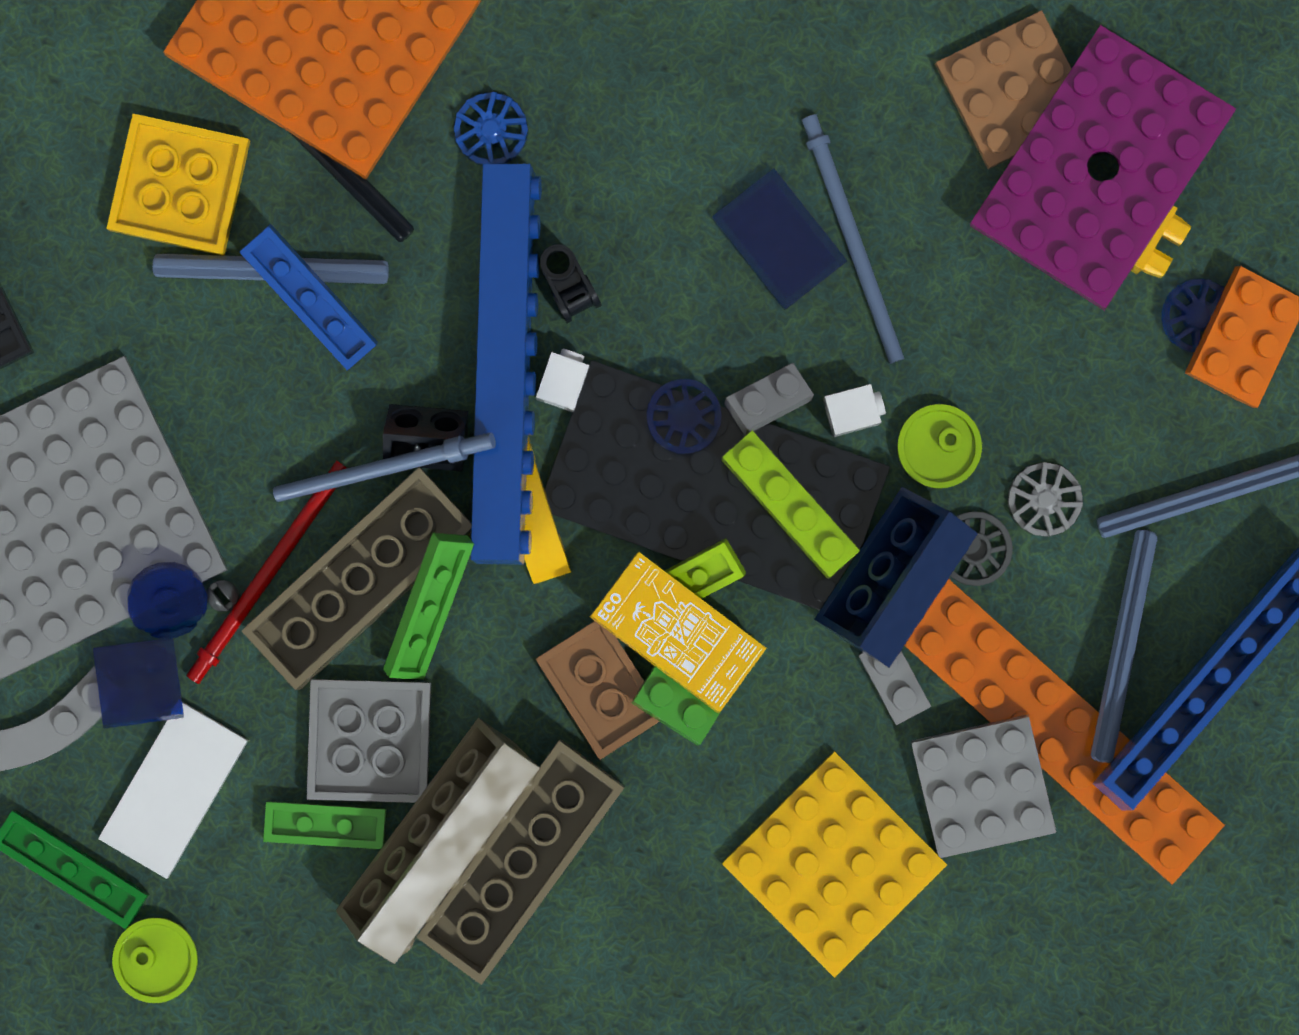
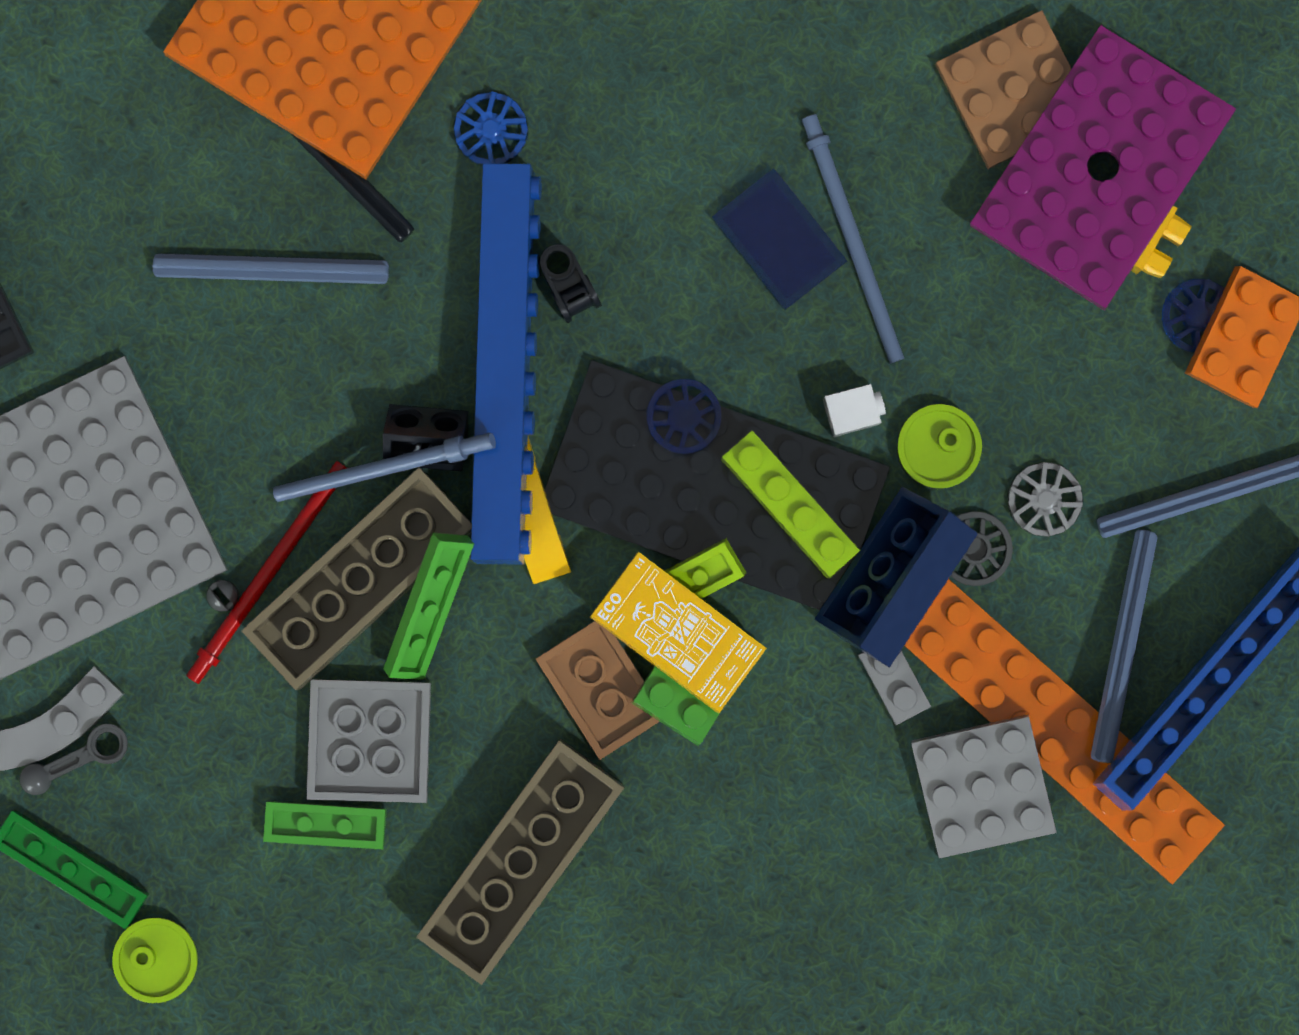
clear blue plate [93,638,184,729] -> none
white tile [98,700,249,879] -> none
yellow plate [106,114,250,256] -> none
clear blue tile [127,562,207,639] -> none
blue plate [239,224,378,370] -> none
brick [336,718,540,964] -> none
white brick [536,349,589,412] -> none
yellow plate [722,751,947,978] -> none
light grey plate [724,363,814,436] -> none
none -> dark grey piece [19,724,128,795]

